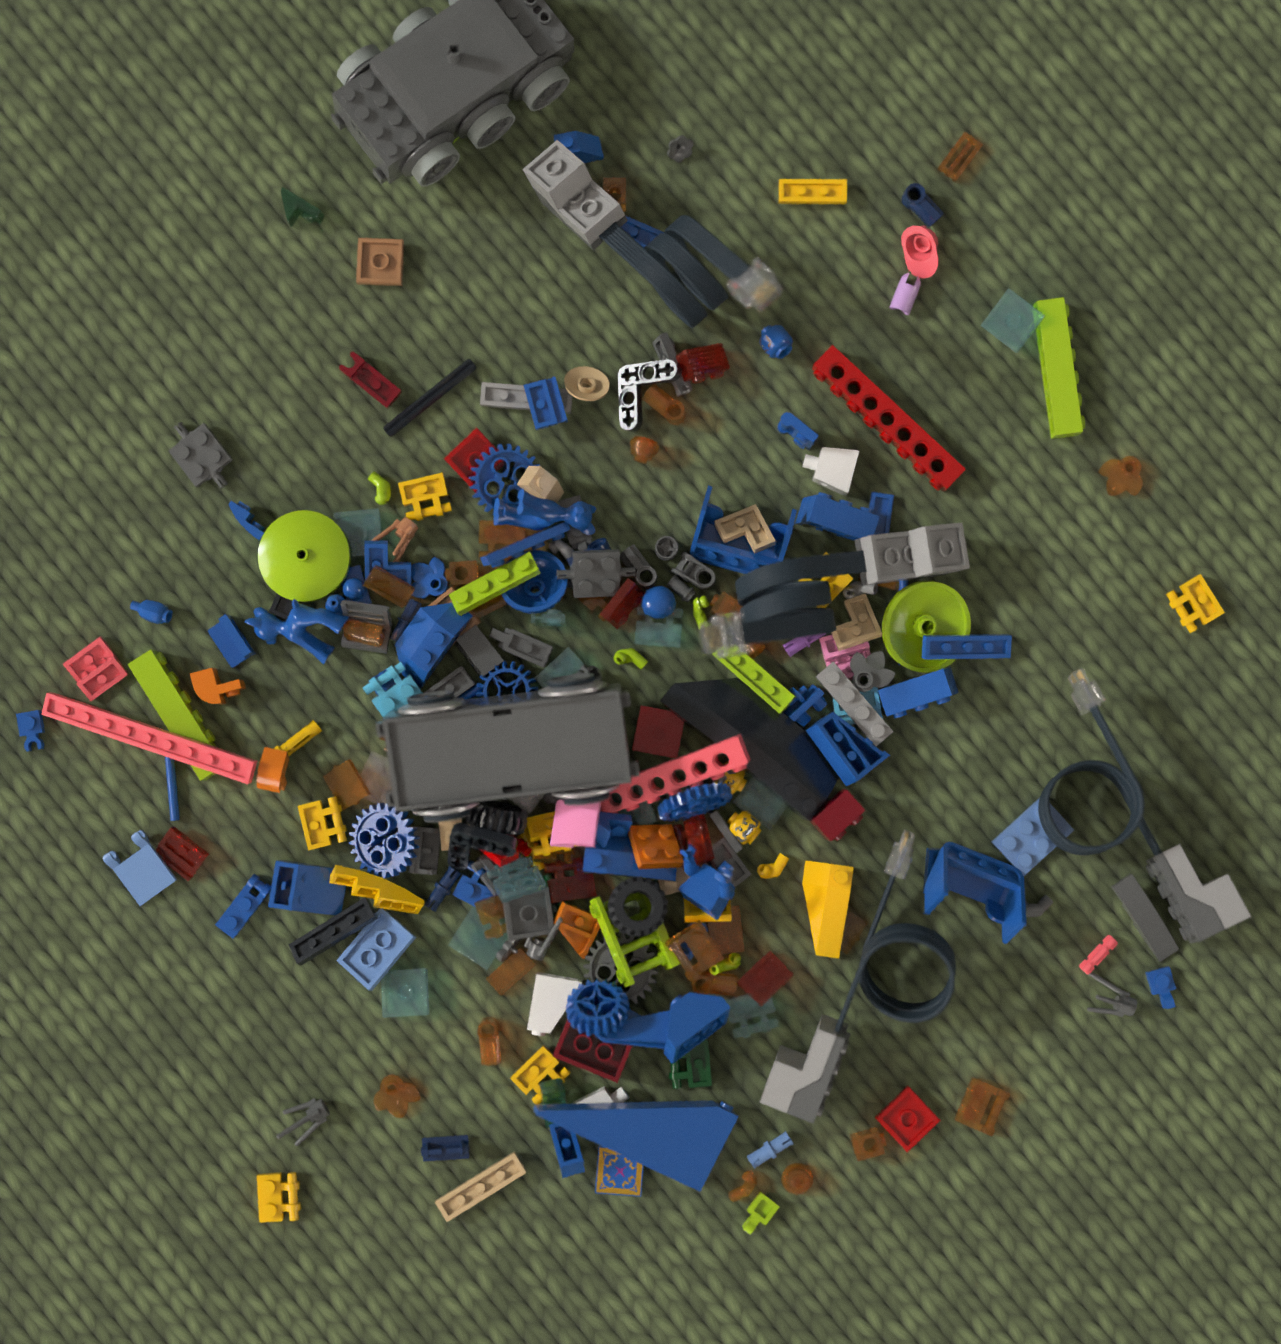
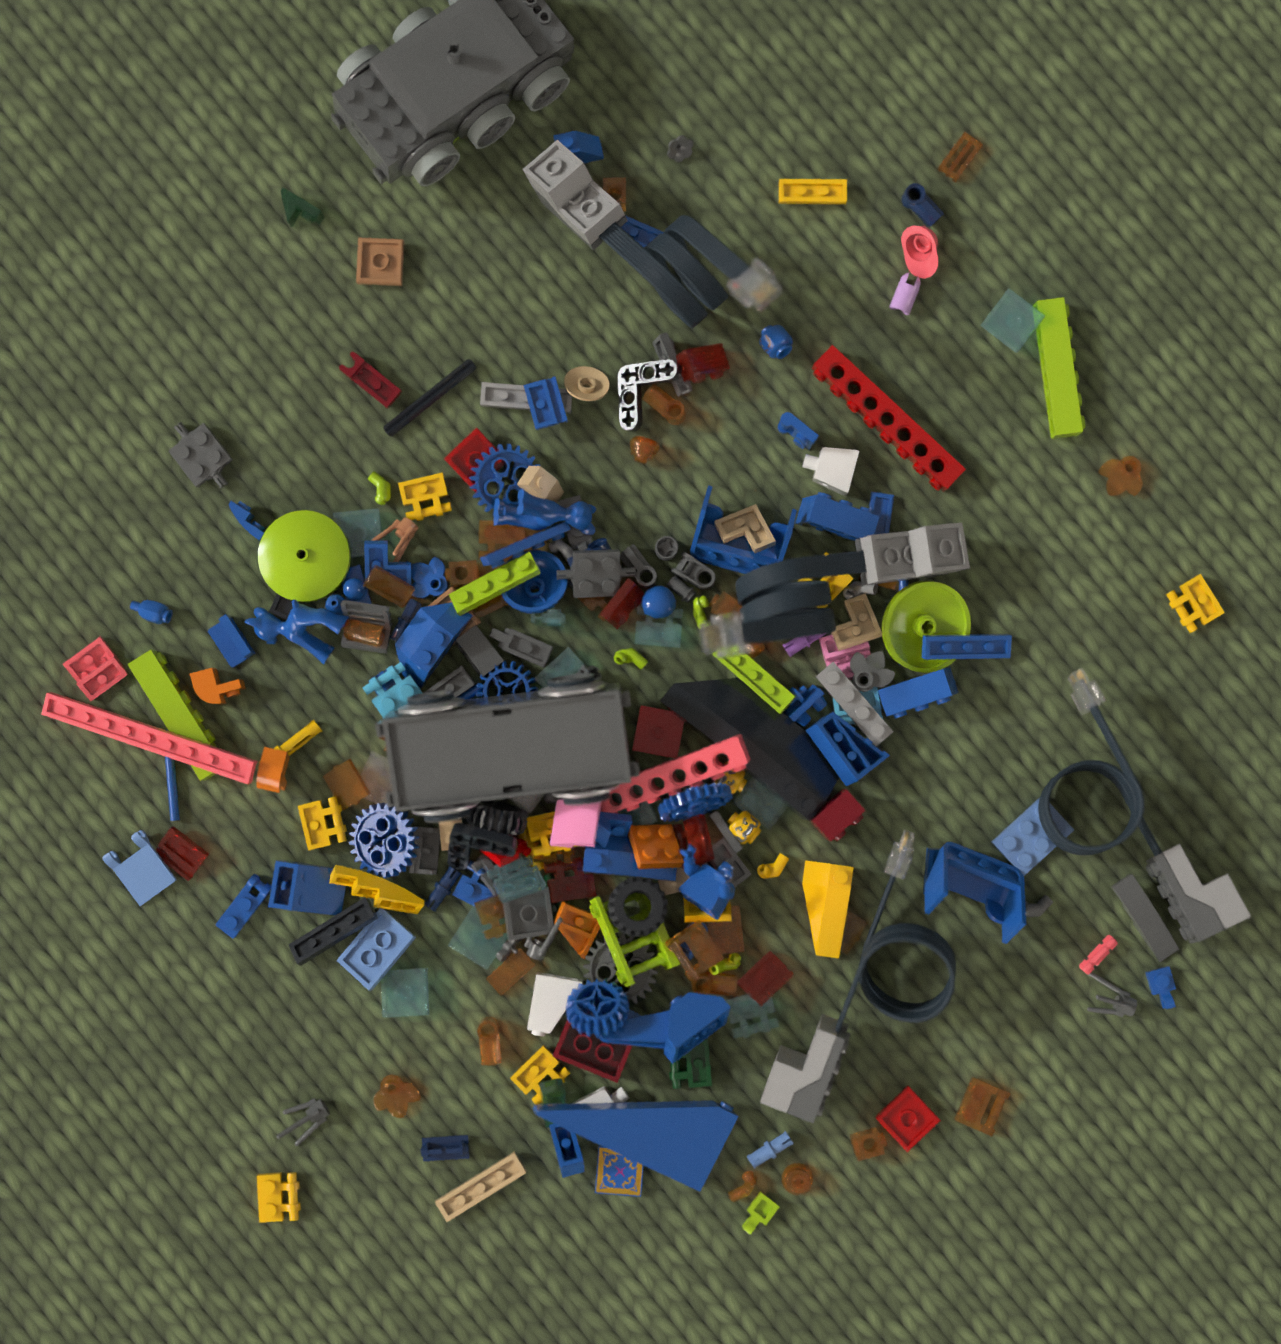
blue plate [16,710,45,752] -> none

